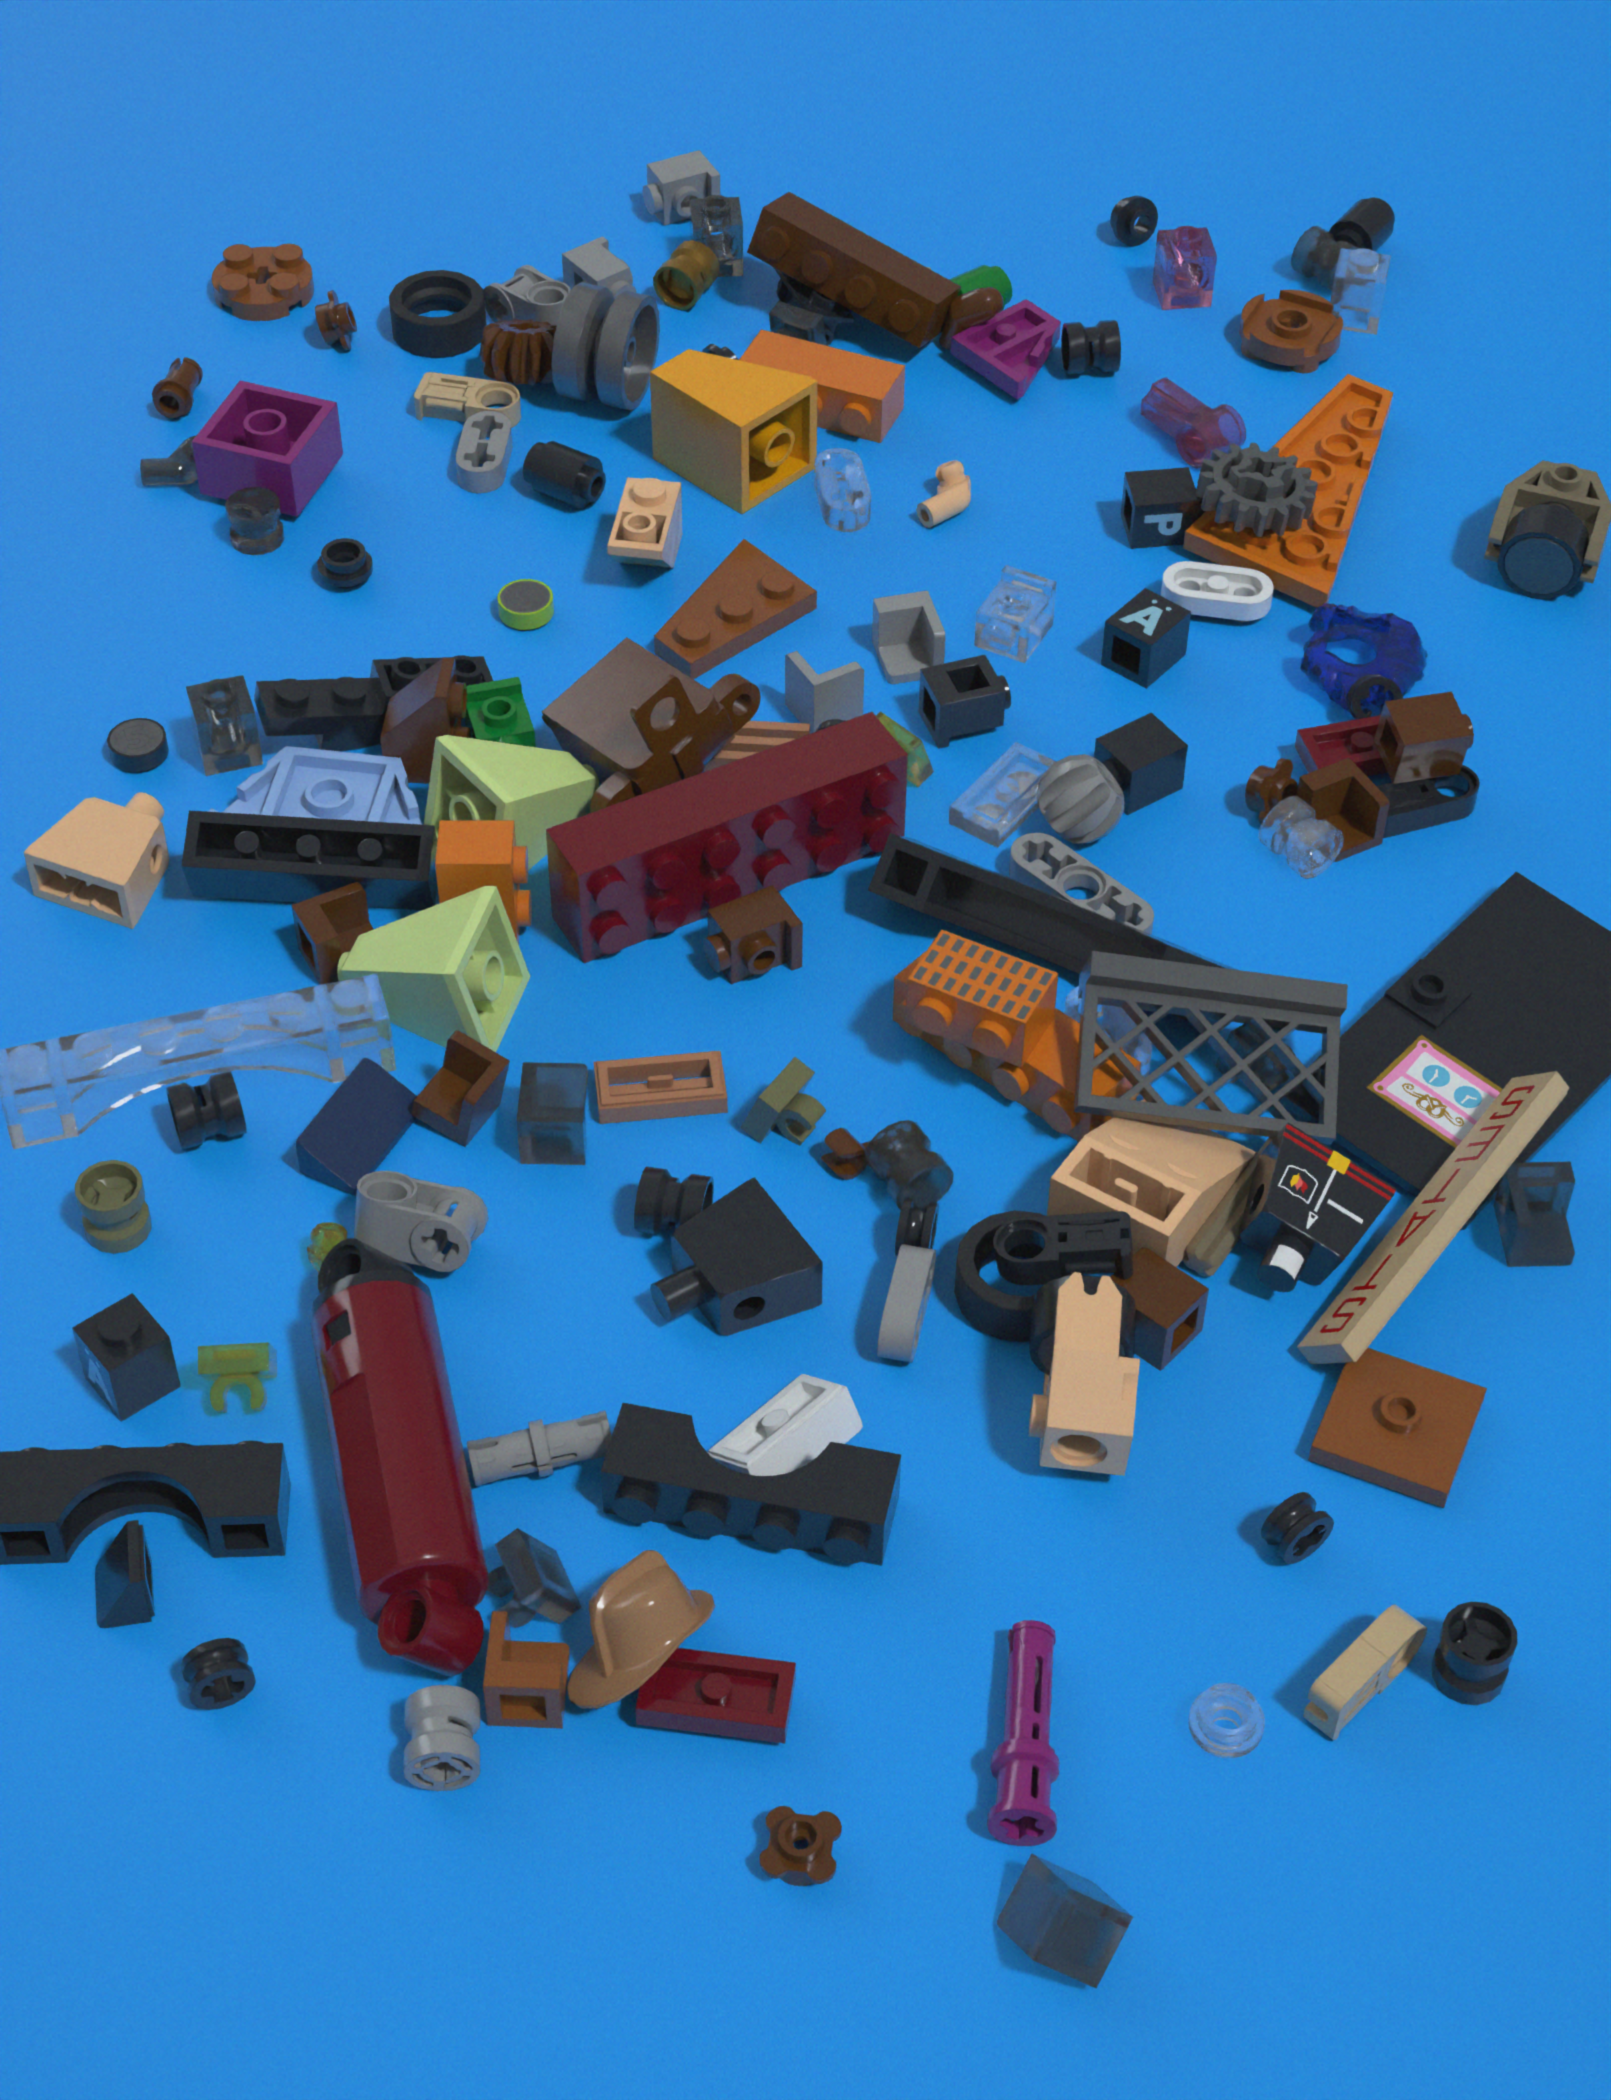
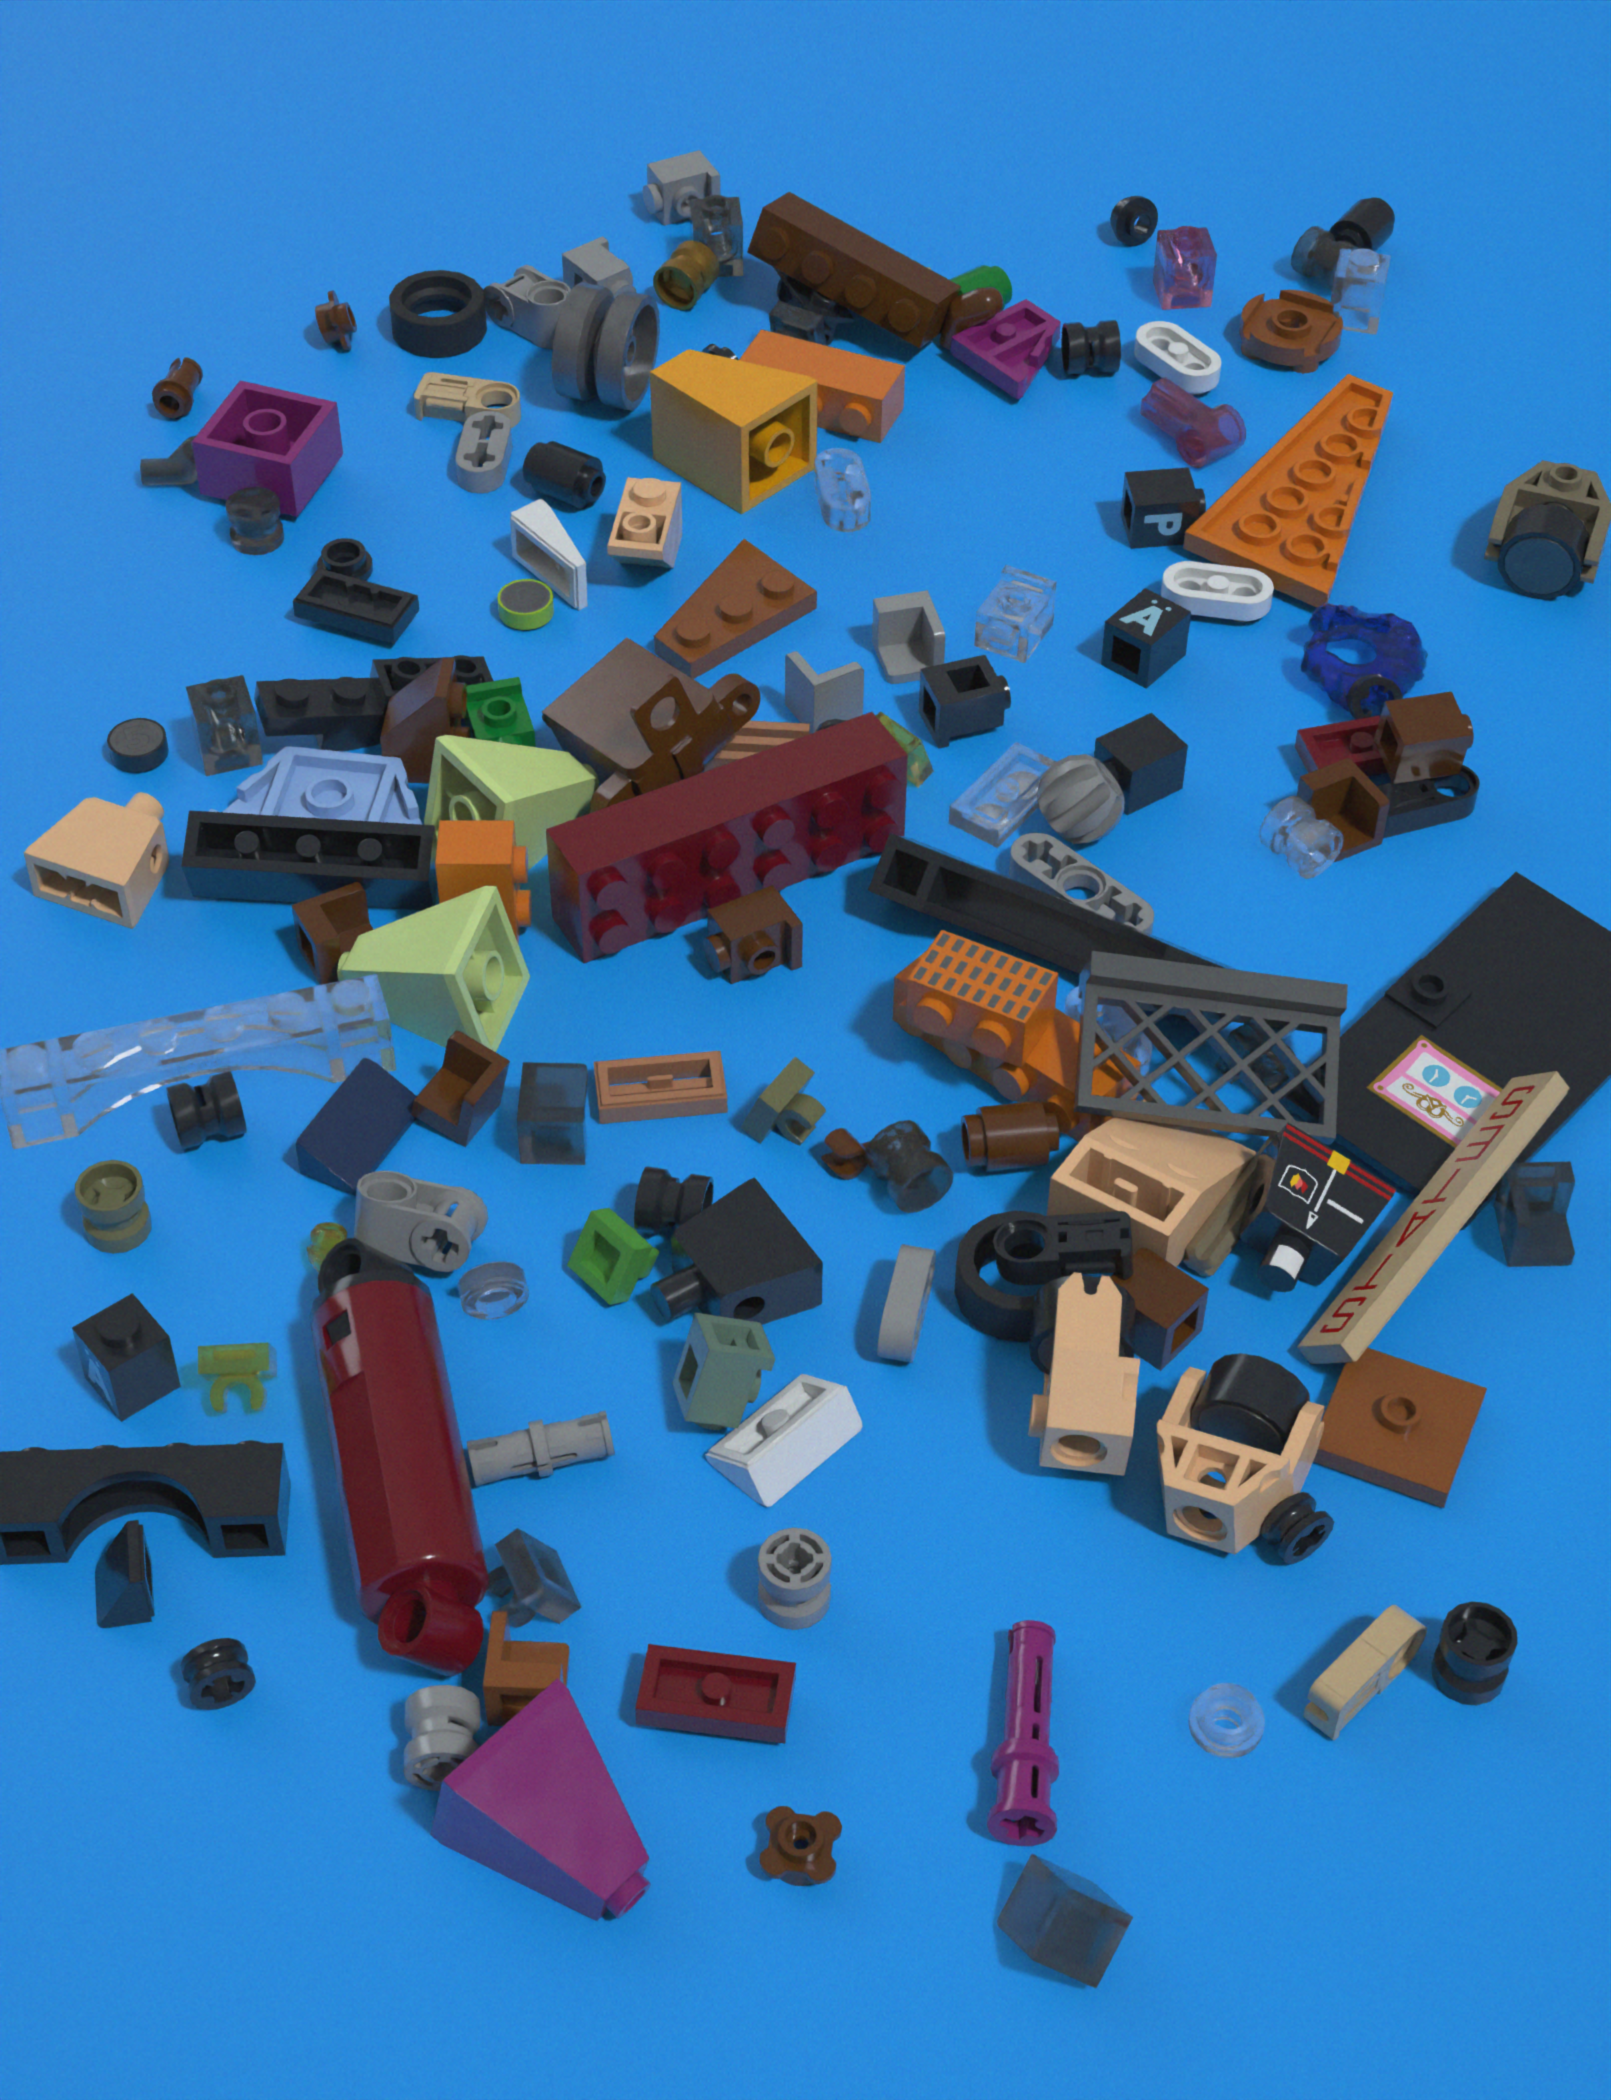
dark orange plate [212,243,314,321] -> none
reddish brown gear [480,318,557,386] -> none
medium nougat piece [567,1550,715,1709] -> none
black arch [601,1403,901,1566] -> none
black bush [895,1197,939,1256] -> none
light nougat arm [916,460,971,528] -> none
dark grey gear [1196,443,1318,537] -> none
reddish brown plate [1245,758,1298,828] -> none
none -> black plate [292,568,419,644]
none -> magenta slope [430,1678,651,1921]
none -> clear tile [457,1261,529,1320]
none -> white slope [510,499,588,611]
none -> bright green tile [567,1208,660,1305]
none -> sand green brick [672,1313,775,1430]
none -> light grey wheel [758,1527,832,1630]
none -> reddish brown brick [961,1101,1060,1172]
none -> white plate [1134,321,1221,395]
none -> light nougat piece [1156,1353,1325,1555]

